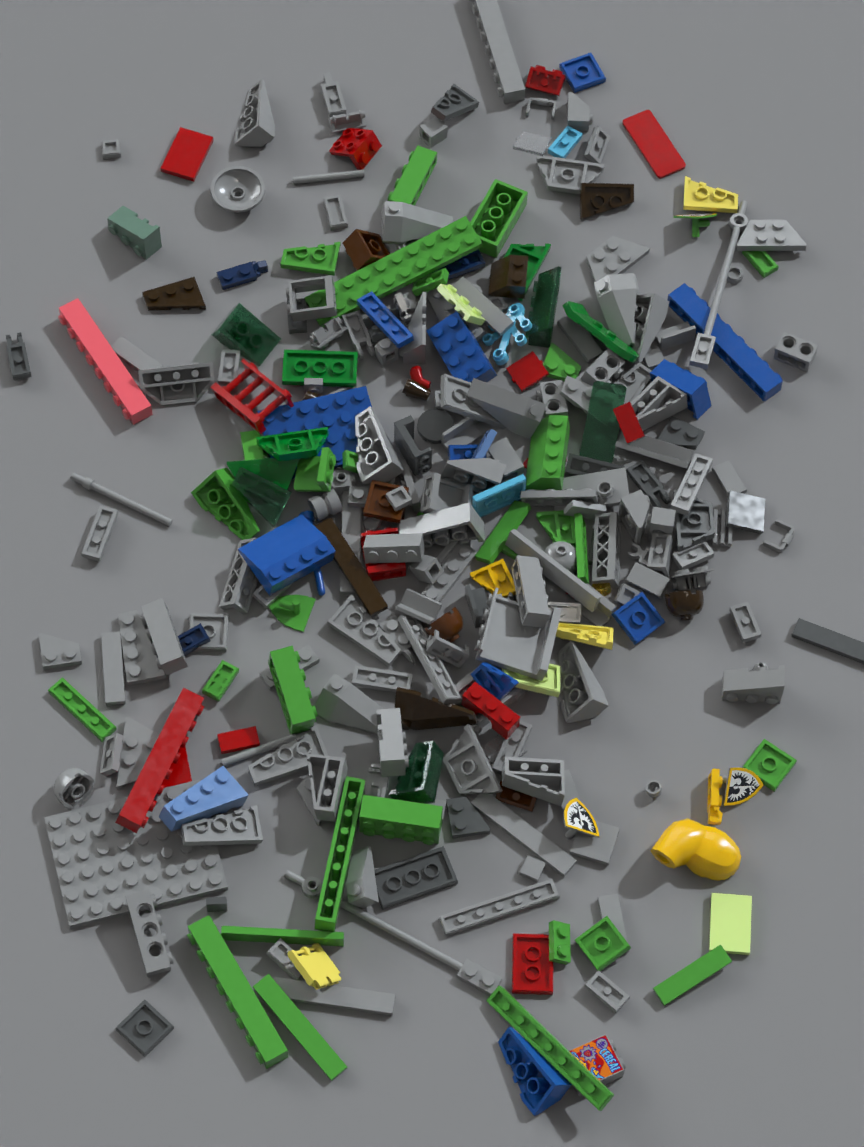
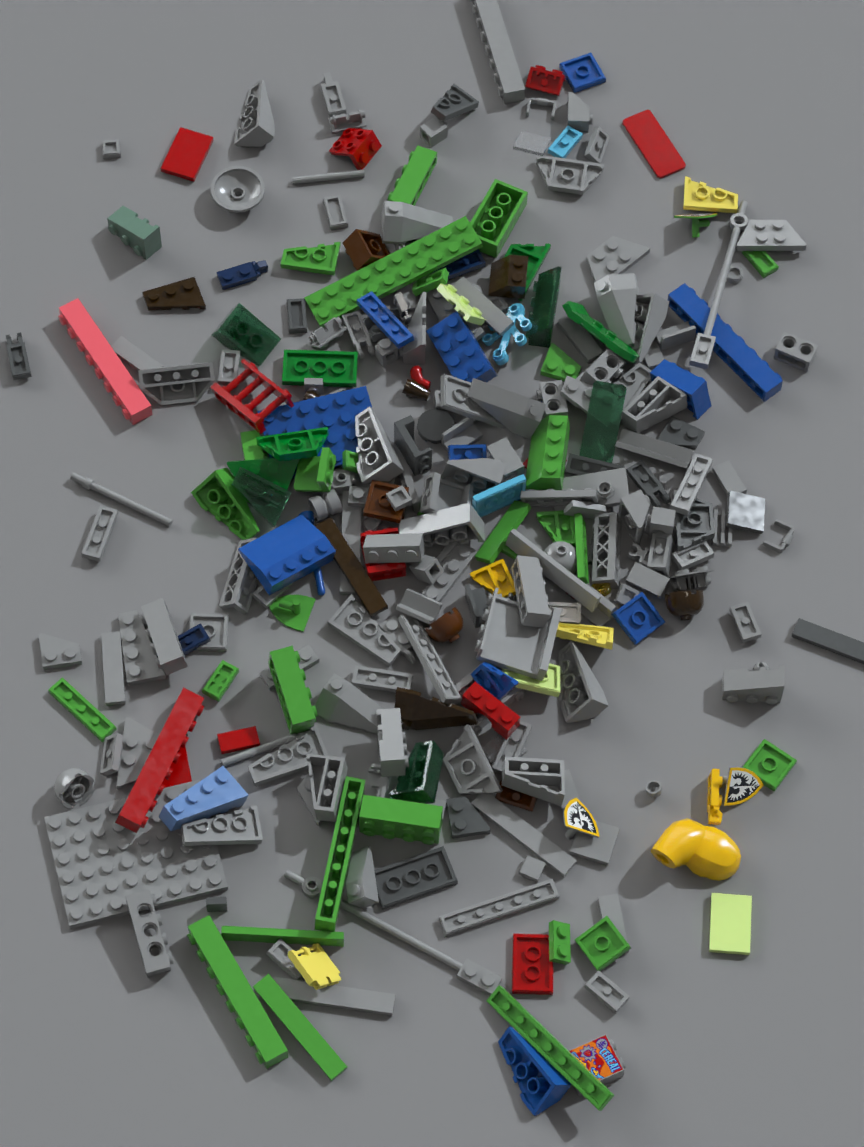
dark grey tile [115,1000,174,1057] -> none
light grey window [286,275,337,322] -> none
light grey hinge [426,630,470,668] -> none
medium blue tile [471,429,497,459] -> none
red piece [506,351,549,392] -> none
dark brown wing [580,183,634,220] -> none
red tile [613,402,645,444] -> none
bright green tile [653,944,732,1006] -> none

